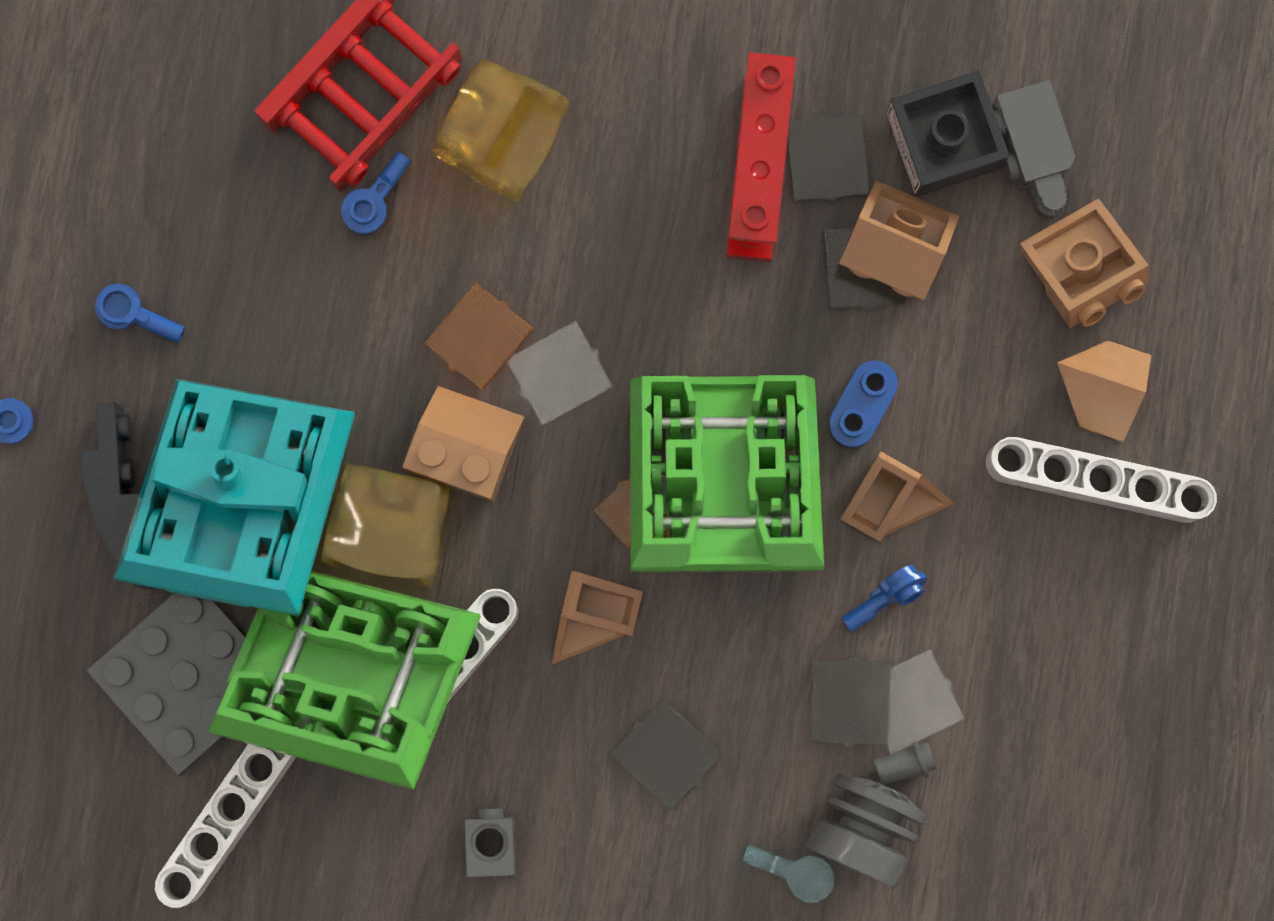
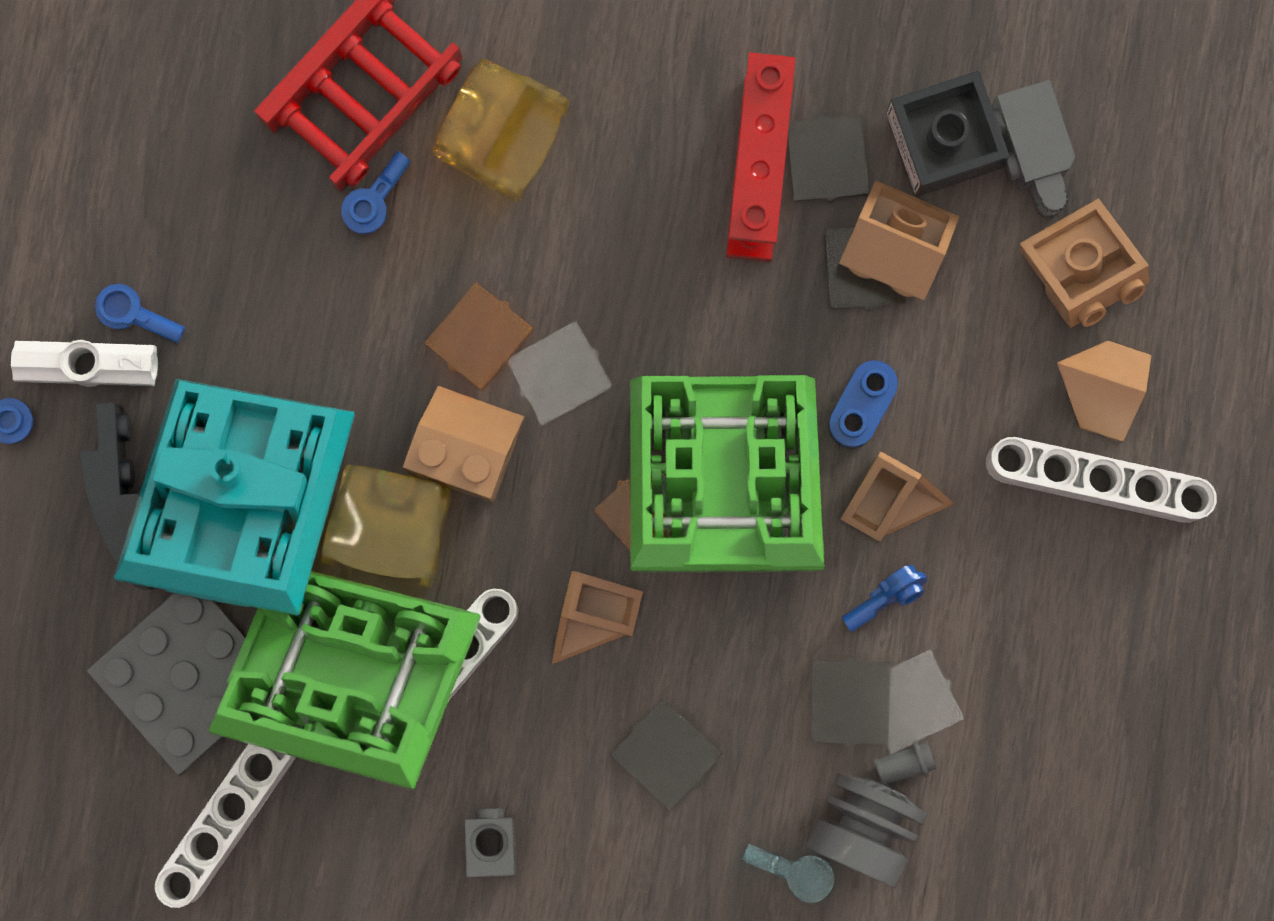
none -> white piece [11,340,158,387]

